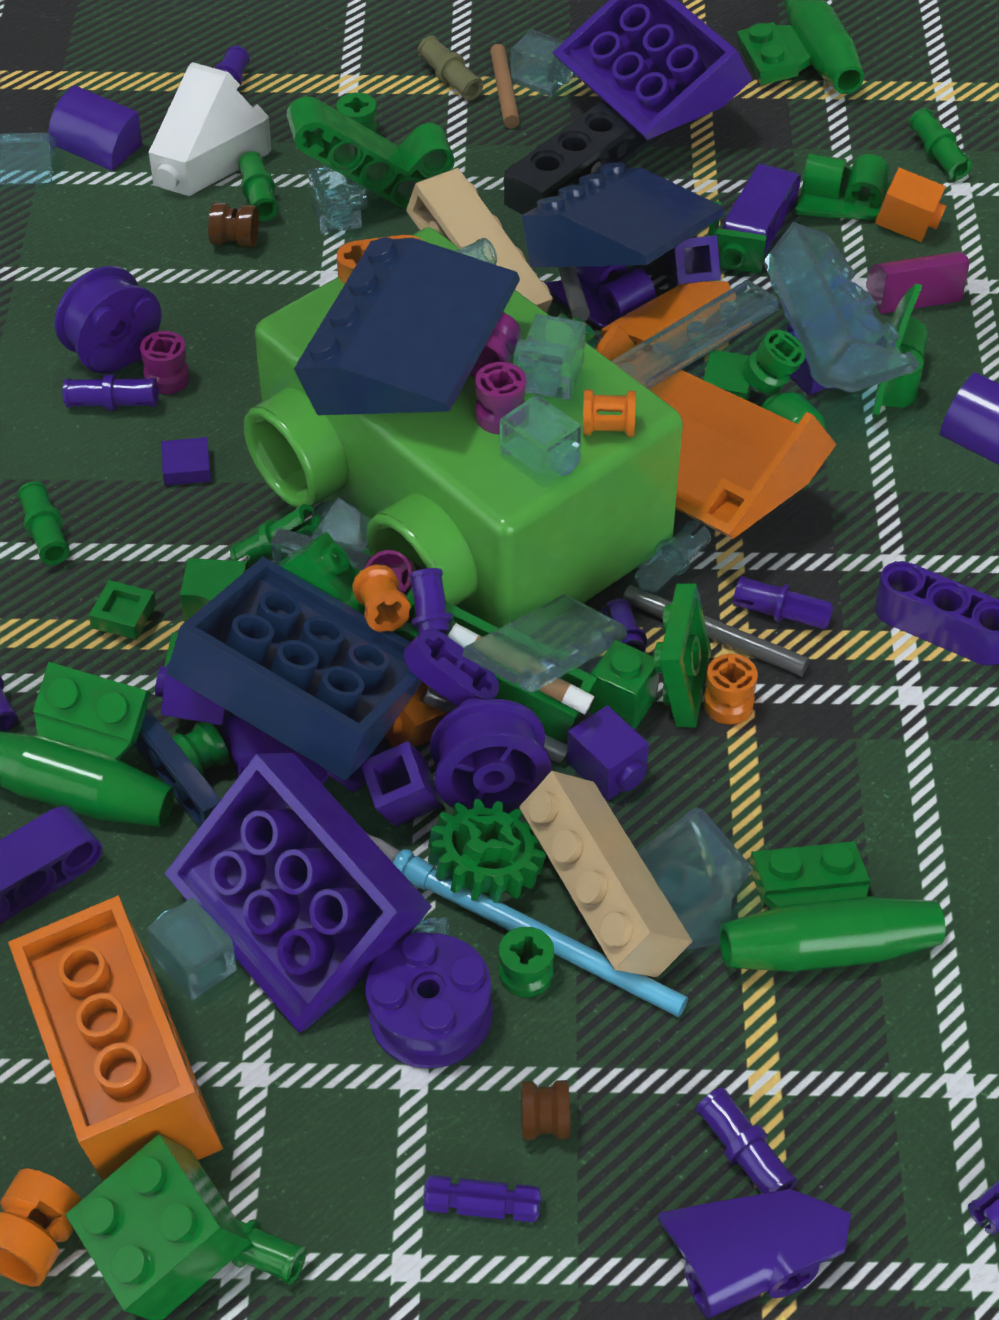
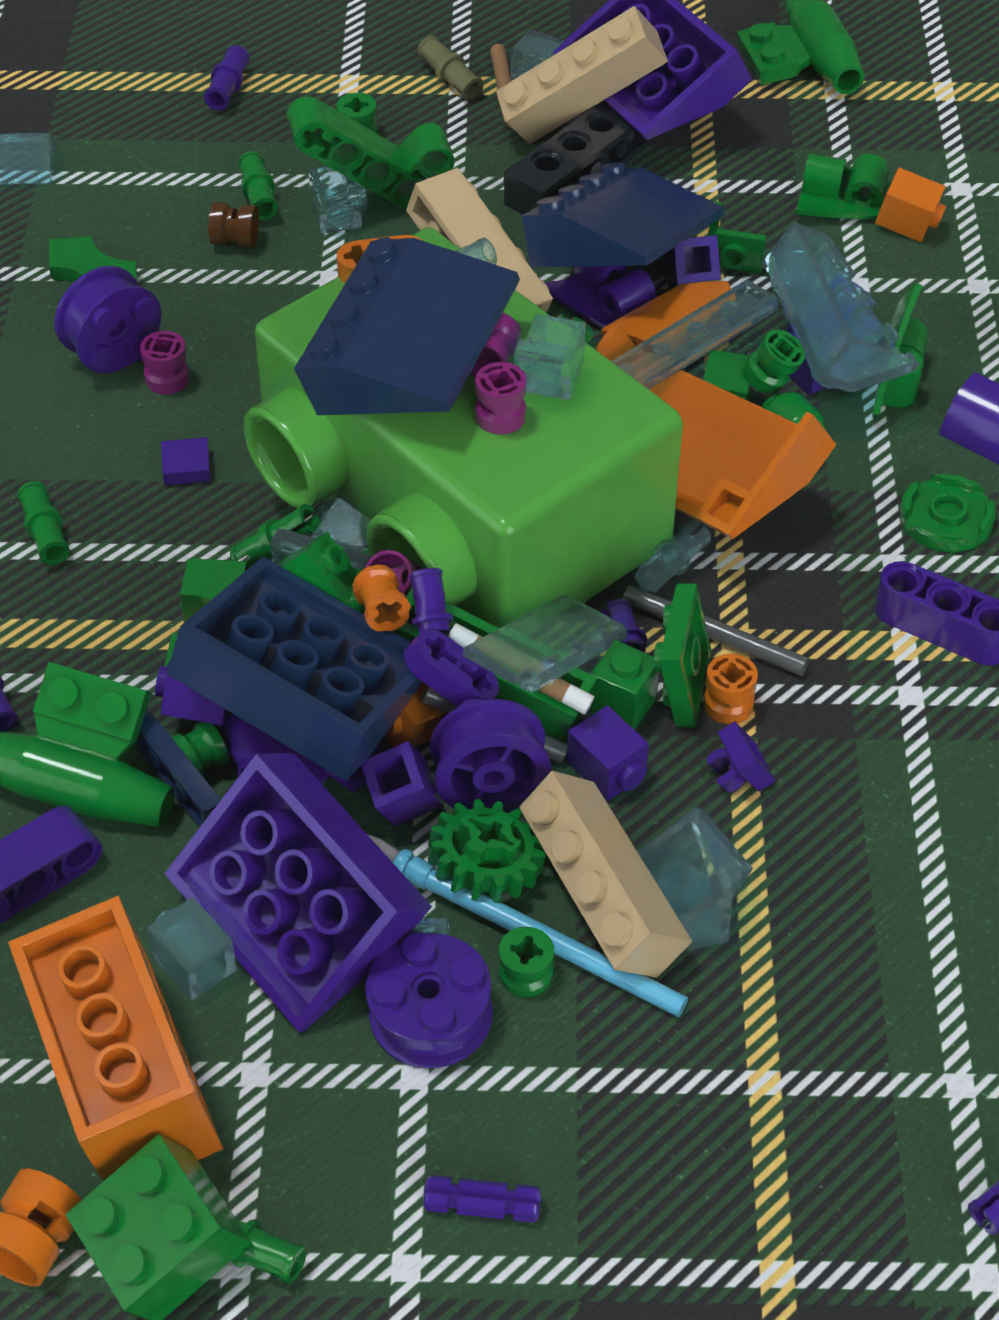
dark purple brick [48,85,143,171] -> none
dark purple pin [62,375,159,411] -> none
green plate [89,580,156,640] -> none
white slope [149,62,272,196] -> none
clear light blue brick [500,394,582,488] -> none
reddish brown wheel [521,1080,570,1141] -> none
dark grey bar [558,266,590,321] -> none
orange bush [583,389,636,437] -> none
dark purple panel [658,1189,851,1319] -> none
dark purple pin [695,1087,798,1194] -> none
green plate [719,841,946,972] -> none
dark purple beam [722,163,801,256] -> none
dark purple axle [733,576,833,629] -> none
magenta brick [866,251,970,314] -> none
green pin [909,108,972,180] -> none
none -> green tile [49,236,138,283]
none -> tan brick [496,6,668,144]
none -> dark purple tile [706,721,776,792]
none -> green tile [900,473,996,553]

